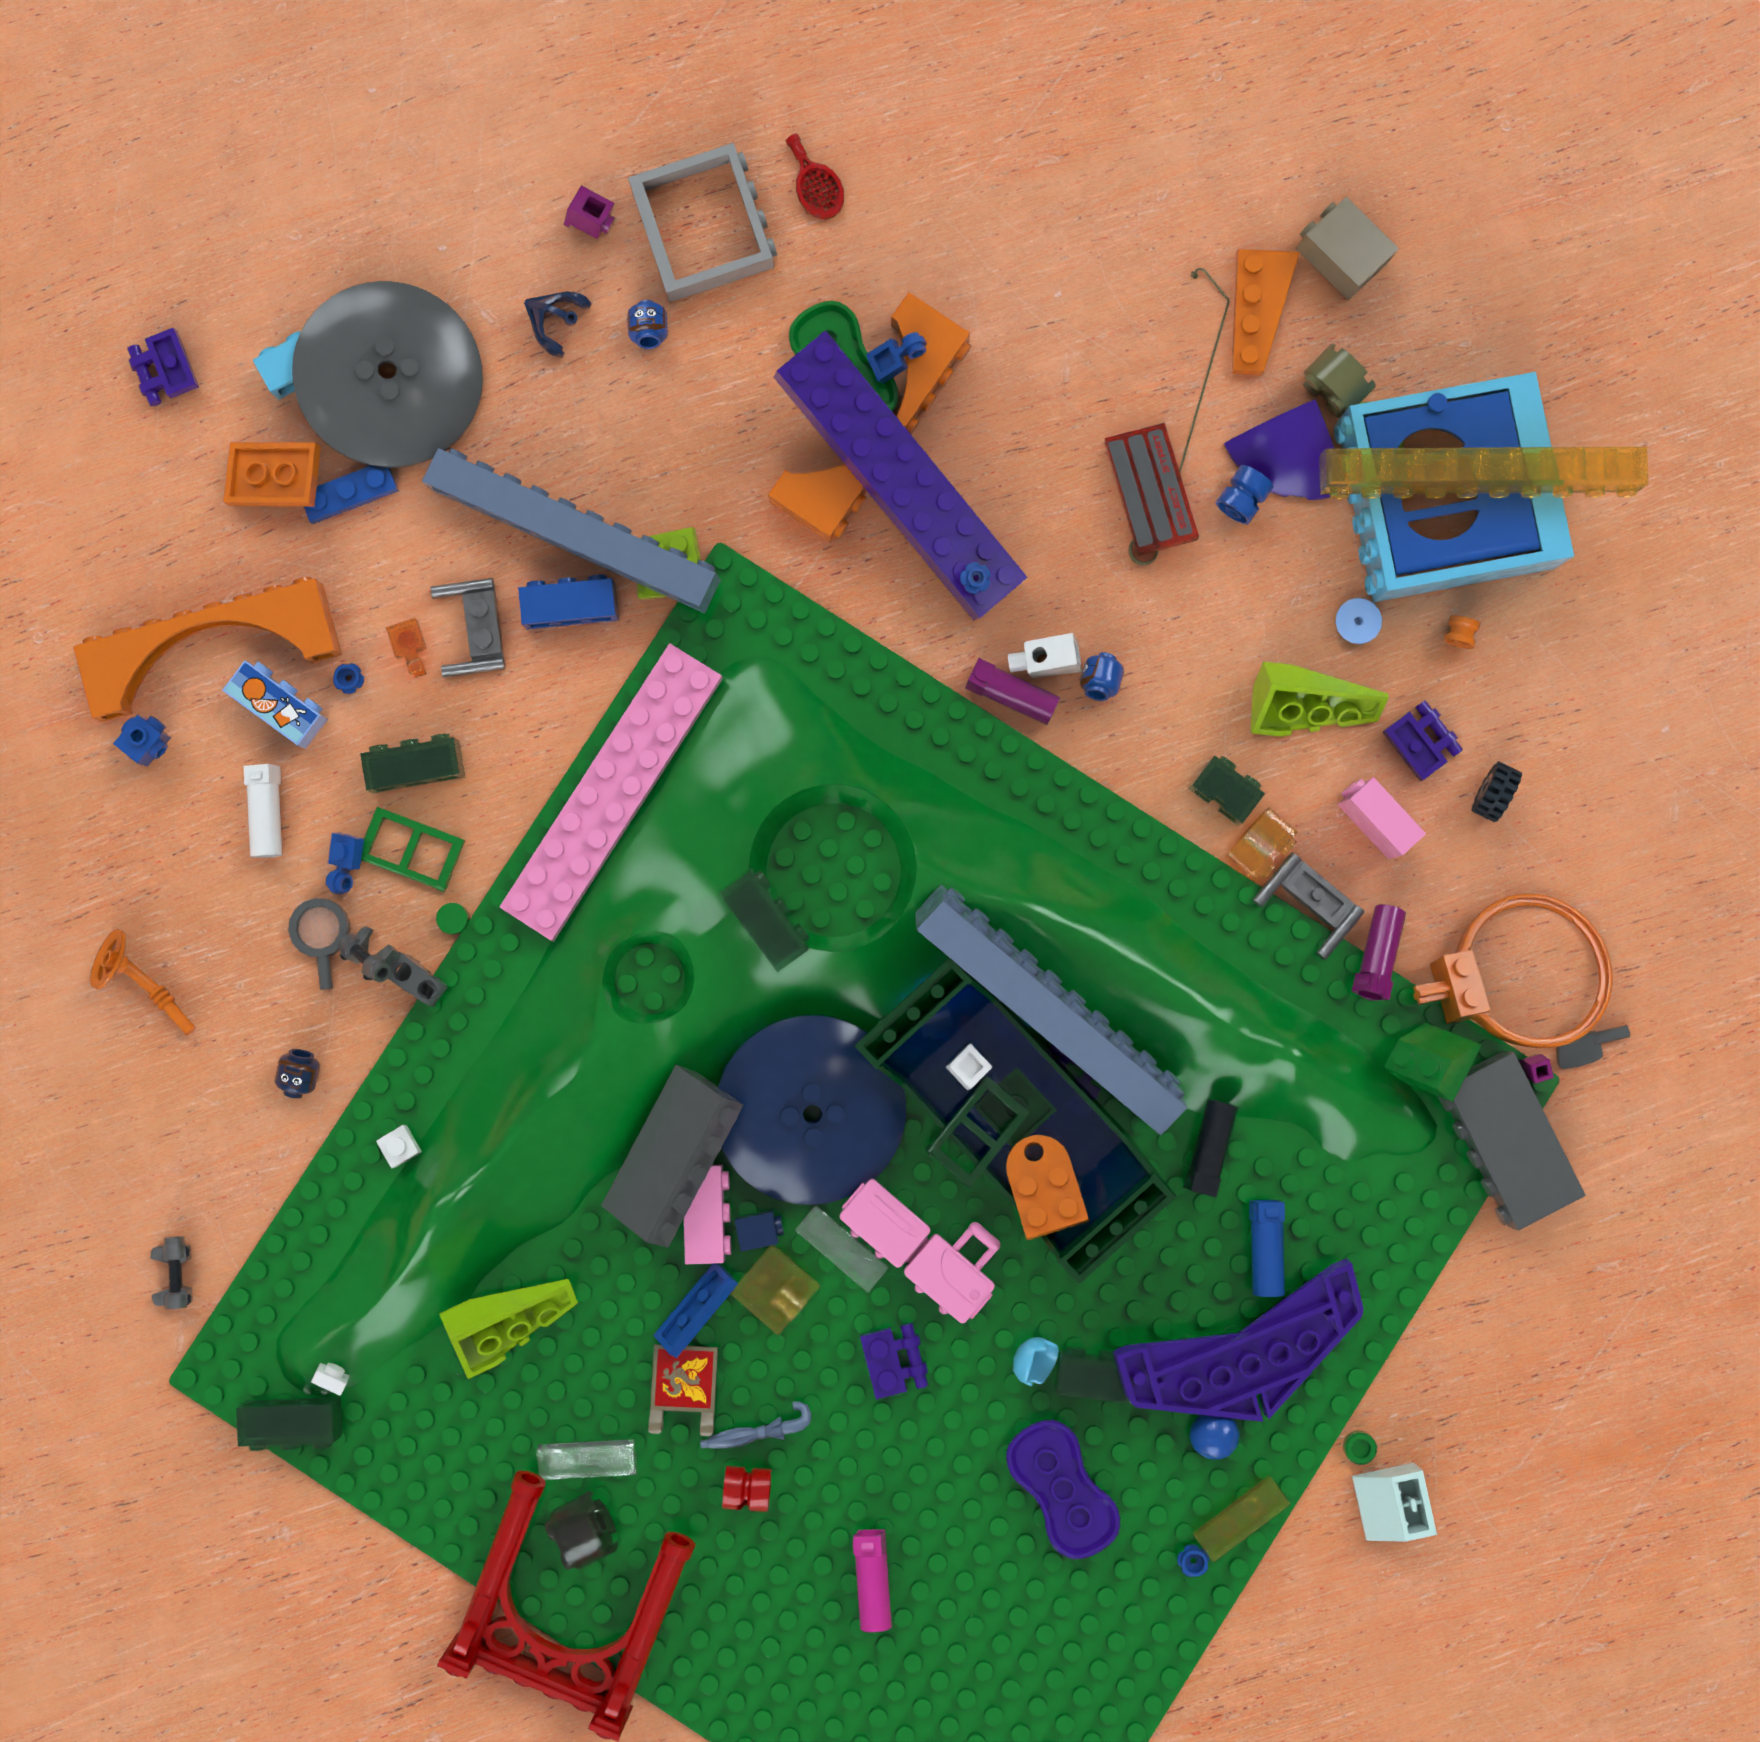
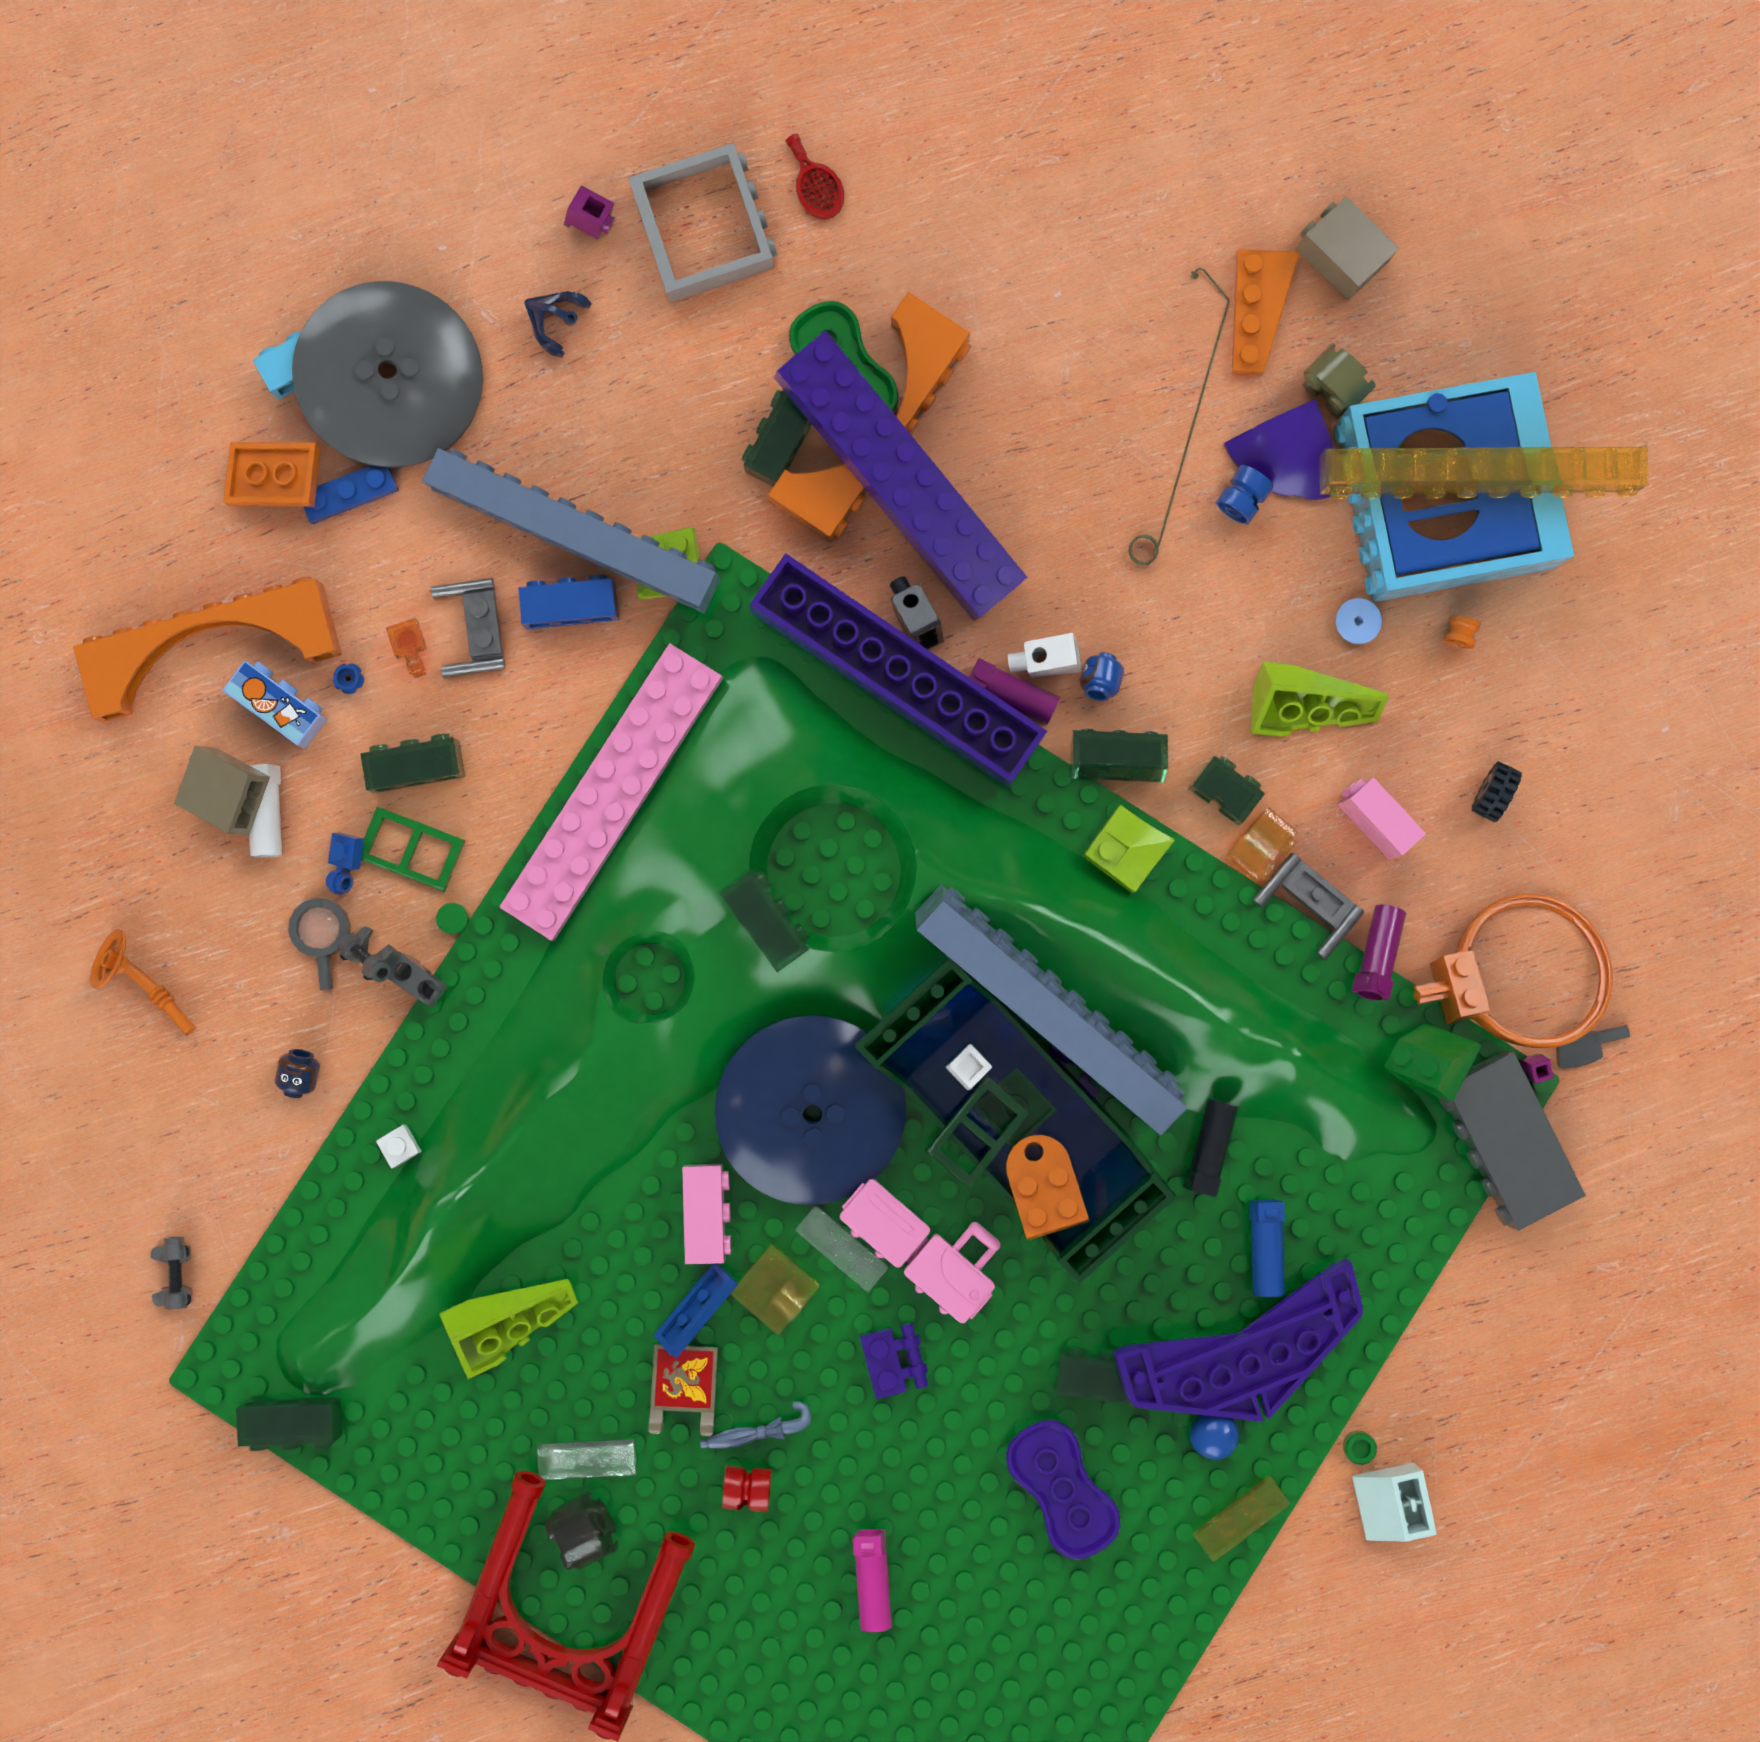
blue brick [113,715,171,767] -> none
dark purple plate [127,327,199,406] -> none
white plate [311,1363,349,1396] -> none
dark grey brick [601,1065,743,1248] -> none
blue head [627,300,668,349] -> none
dark blue brick [734,1209,784,1252] -> none
blue plate [866,332,927,384] -> none
blue plate [960,562,991,594] -> none
medium azure hair [1013,1337,1059,1386] -> none
dark grey tile [1104,422,1199,556] -> none
blue plate [1177,1544,1209,1577] -> none
dark purple plate [1383,700,1463,781] -> none
none -> dark tan brick [174,746,270,835]
none -> clear green brick [742,390,812,487]
none -> dark purple brick [749,553,1047,789]
none -> black torso [890,576,944,650]
none -> clear green brick [1070,728,1168,782]
none -> lime plate [1082,805,1175,893]

